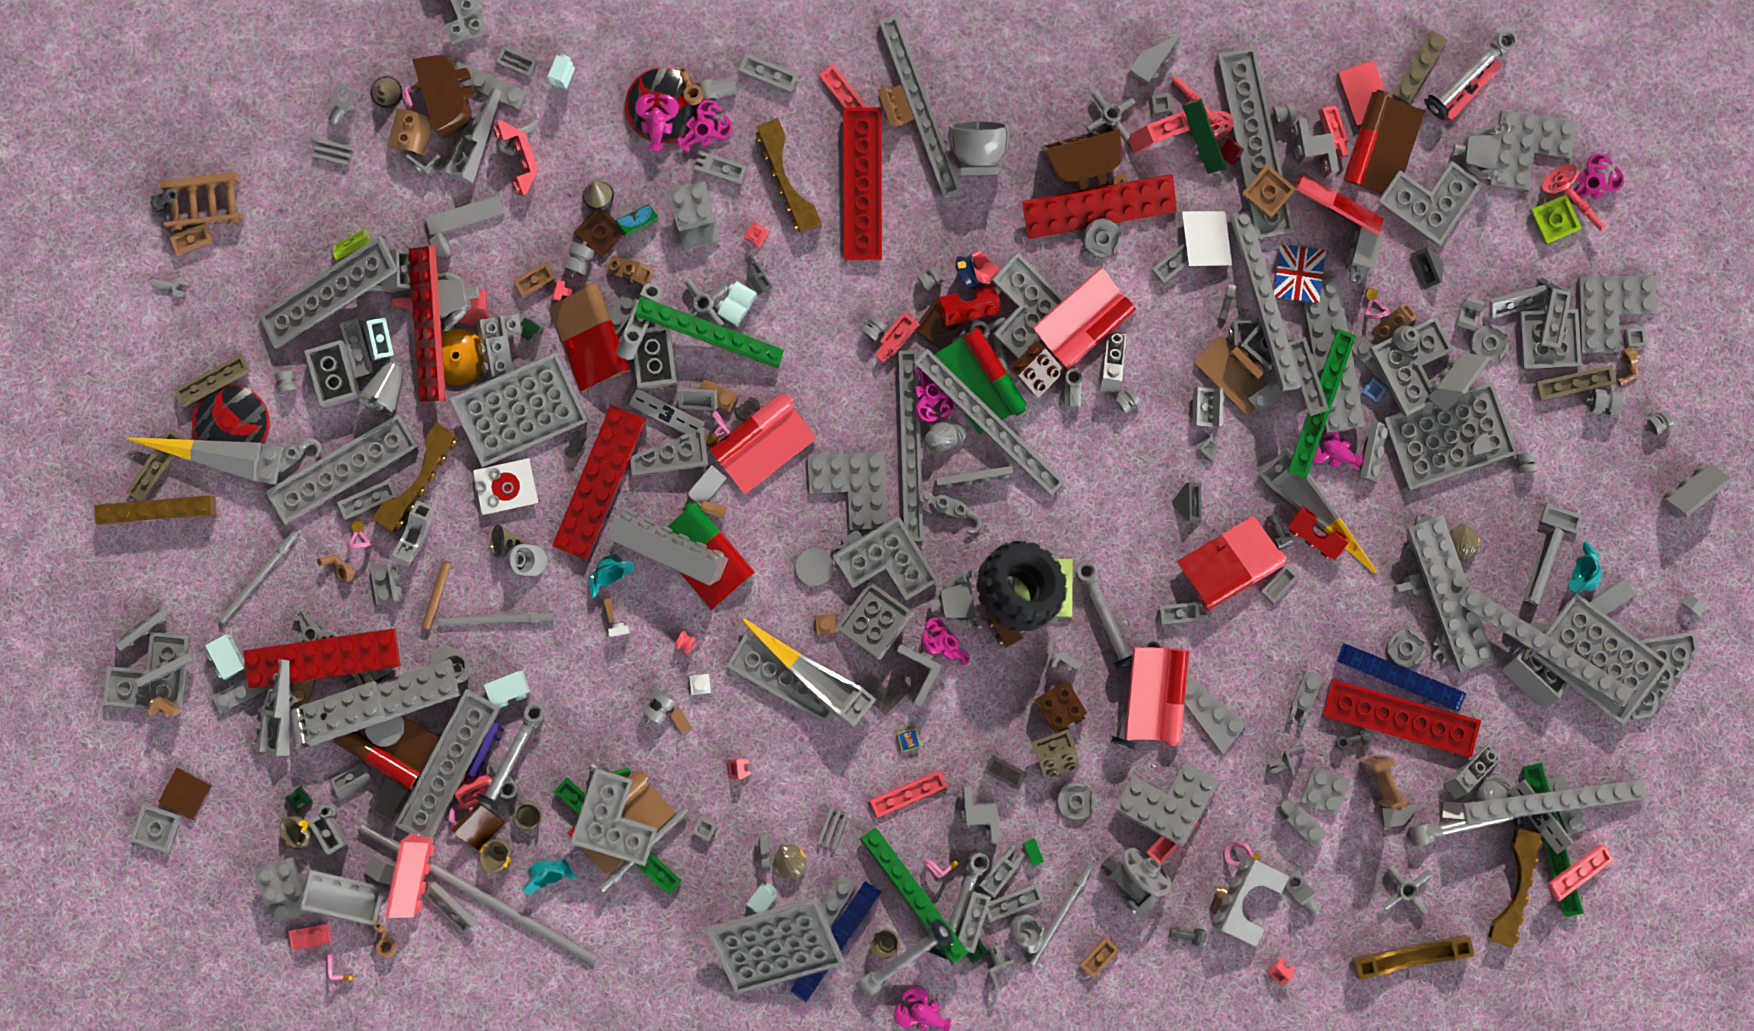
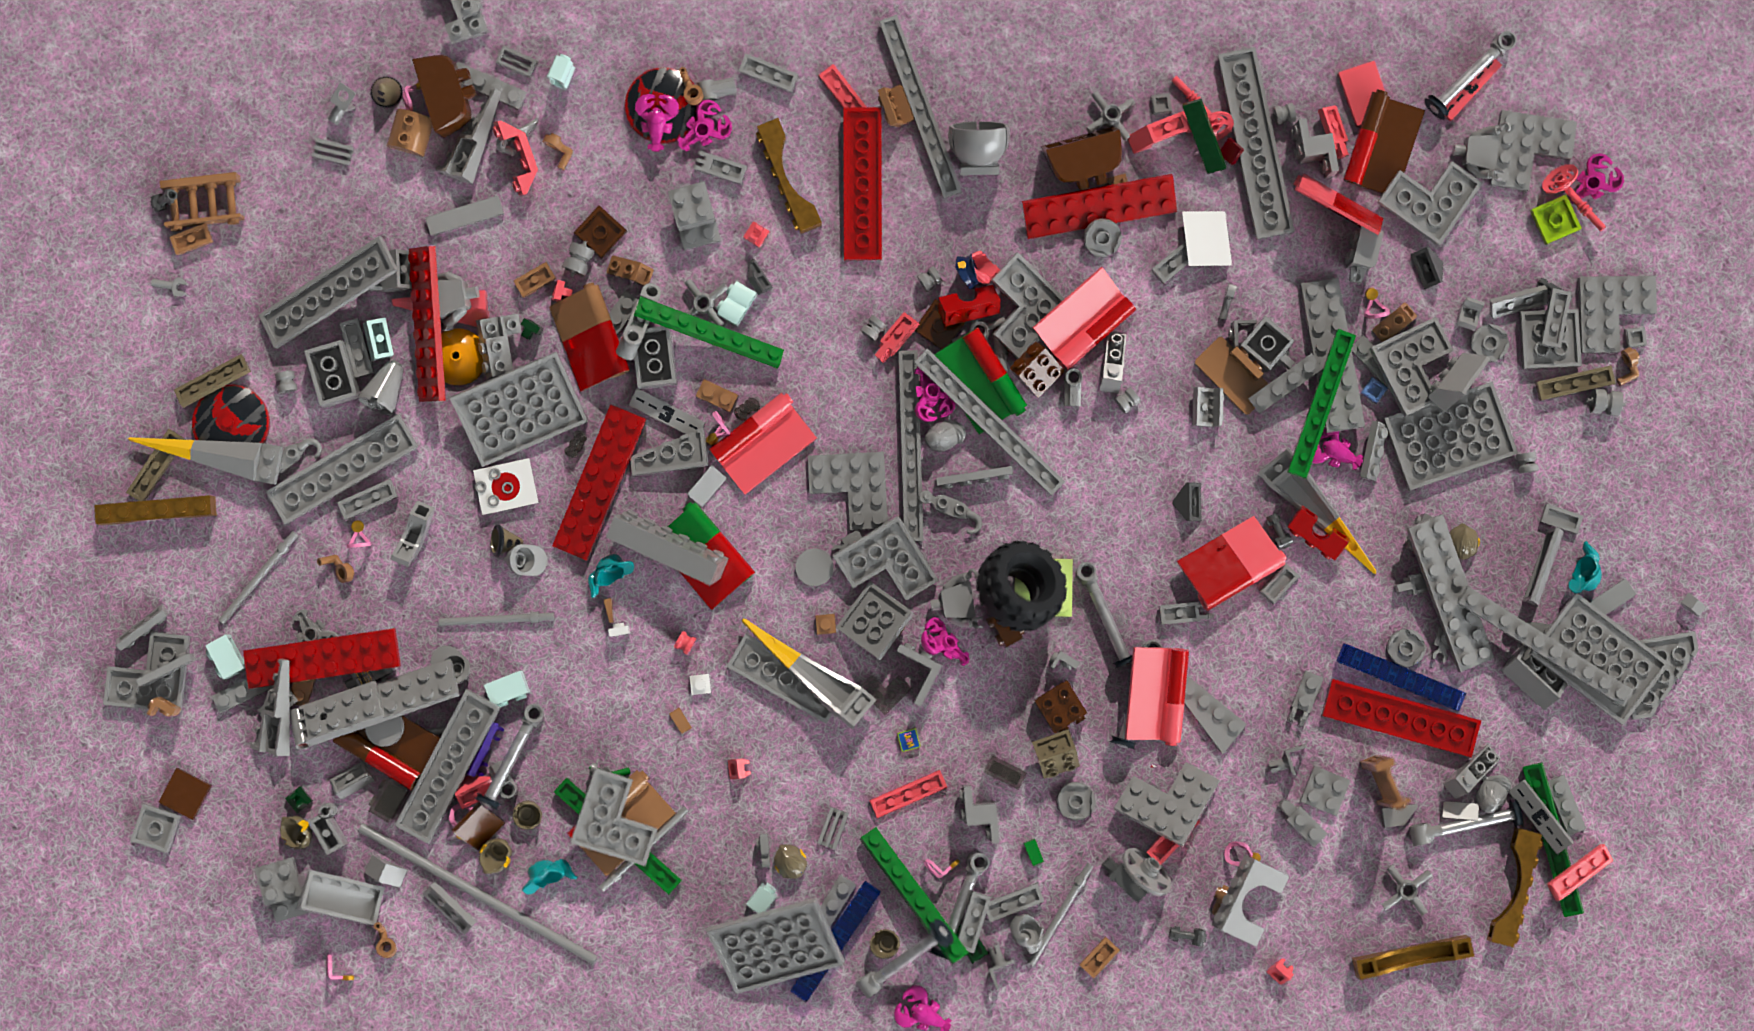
coral plate [289,923,331,950] -> none
lime plate [333,228,371,261] -> none
light grey bracket [370,563,403,605] -> none
pearl gold arch [372,422,458,532] -> none
slope [385,833,435,917] -> none
light grey bracket [406,153,442,175] -> none
medium nougat piece [421,561,451,630] -> none
light grey cone [427,232,451,257] -> none
dark tan hat [583,180,614,210] -> none
slope [615,204,659,237] -> none
light grey wheel [640,688,676,724] -> none
light grey tile [678,388,718,411] -> none
light grey plate [692,816,718,842] -> none
medium nougat piece [701,501,727,519] -> none
light grey hinge [979,844,1026,898] -> none
light grey bracket [1126,893,1158,915] -> none
light grey slope [1128,34,1180,86] -> none
light grey tile [1198,435,1217,462] -> none
light grey plate [1230,211,1301,391] -> none
medium nougat plate [1242,164,1296,219] -> none
sticker [1274,245,1326,303] -> none
light grey bracket [1285,870,1320,915] -> none
light grey plate [1289,337,1329,416] -> none
dark grey bar [1334,730,1372,750] -> none
dark tan plate [1392,30,1448,105] -> none
light grey cone [1393,325,1419,351] -> none
light grey plate [1461,779,1647,824] -> none
light grey tile [1472,432,1492,456] -> none
light grey wheel [1647,410,1675,436] -> none
light grey slope [1661,464,1733,518] -> none
none -> medium nougat plate [542,133,573,170]

